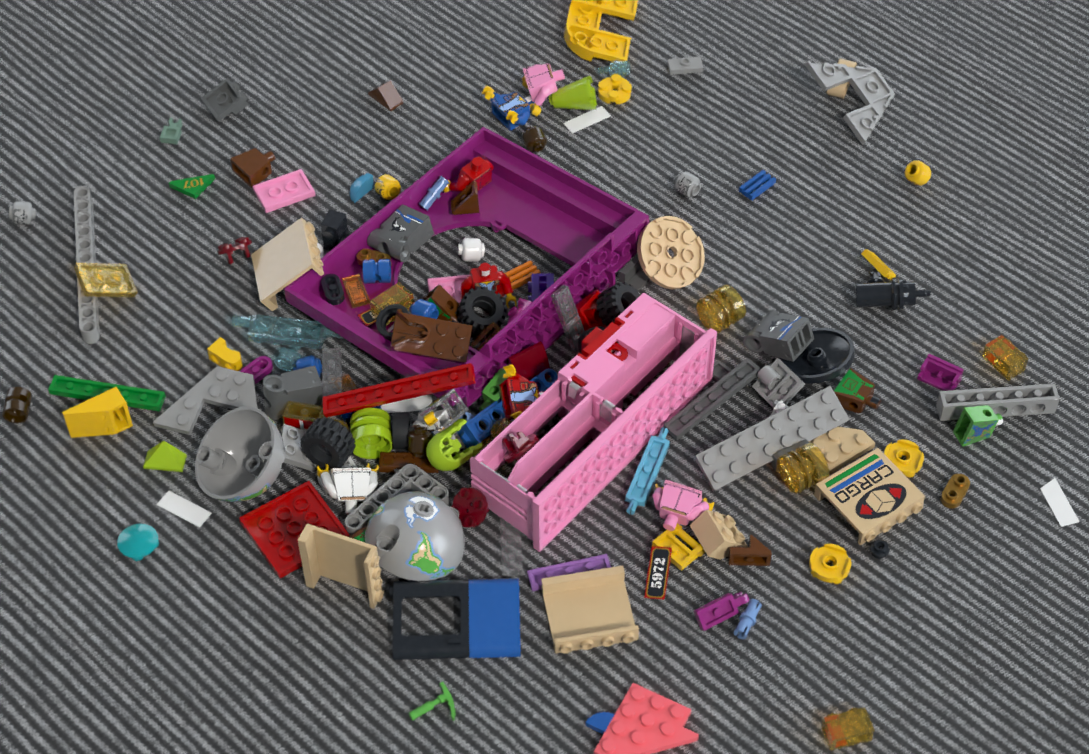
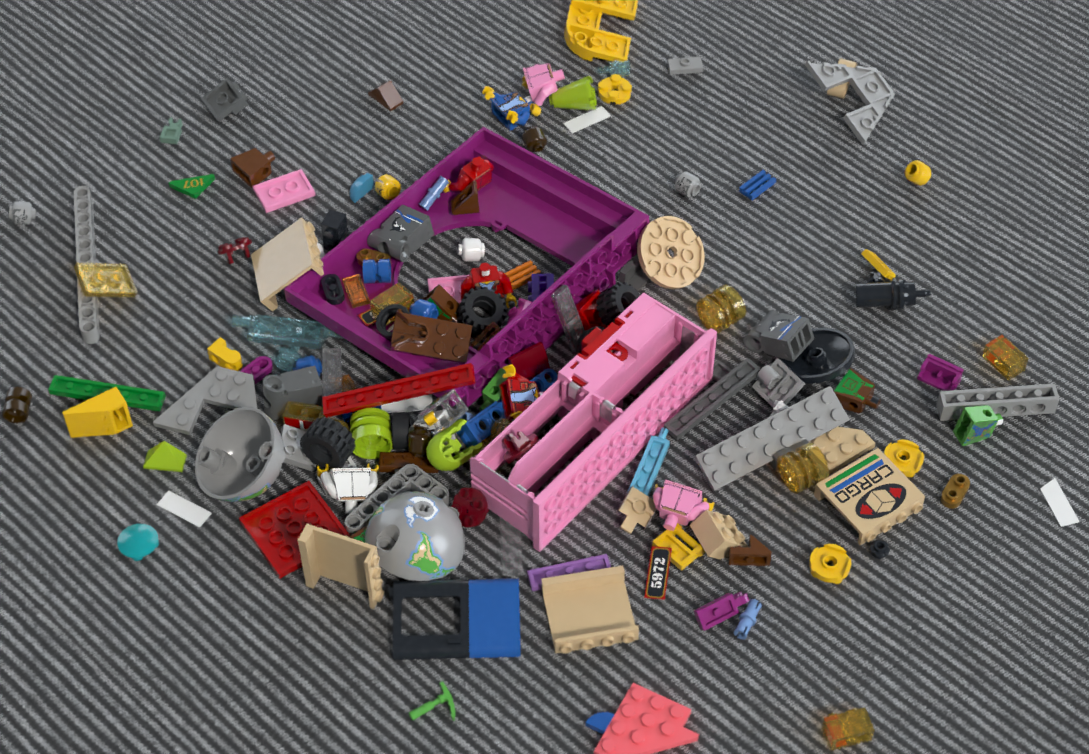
none -> tan piece [616,485,657,534]

